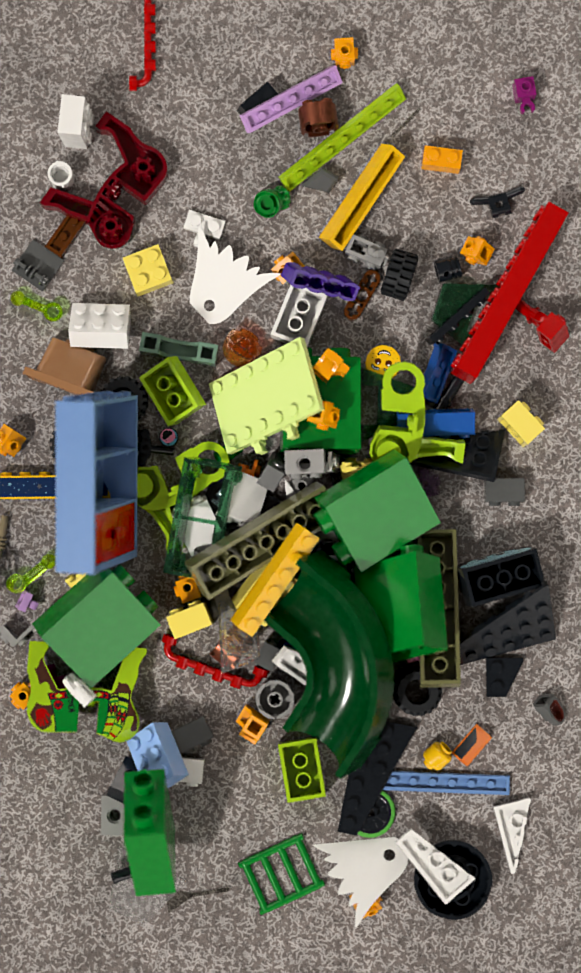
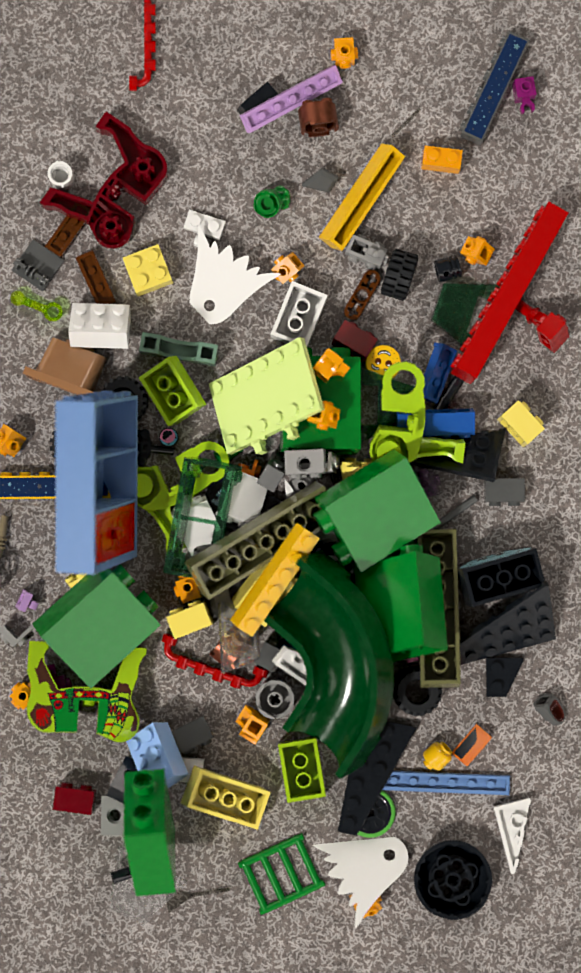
clear neon green piece [6,554,56,594] -> none
white brick [57,94,94,149] -> none
white hinge [62,673,97,708] -> none
clear orange cylinder [222,328,262,367] -> none
lime tile [278,83,406,192] -> none
dark purple brick [281,262,360,301] -> none
white wing [395,829,476,904] -> none
black plate [425,287,490,345] -> none
black piece [470,186,525,218] -> none
none -> dark red brick [52,782,96,815]
none -> reddish brown plate [76,250,117,304]
none -> light yellow brick [181,765,271,830]
none -> dark red brick [331,320,378,364]
none -> dark grey piece [430,495,478,530]
none -> dark blue brick [459,31,530,146]

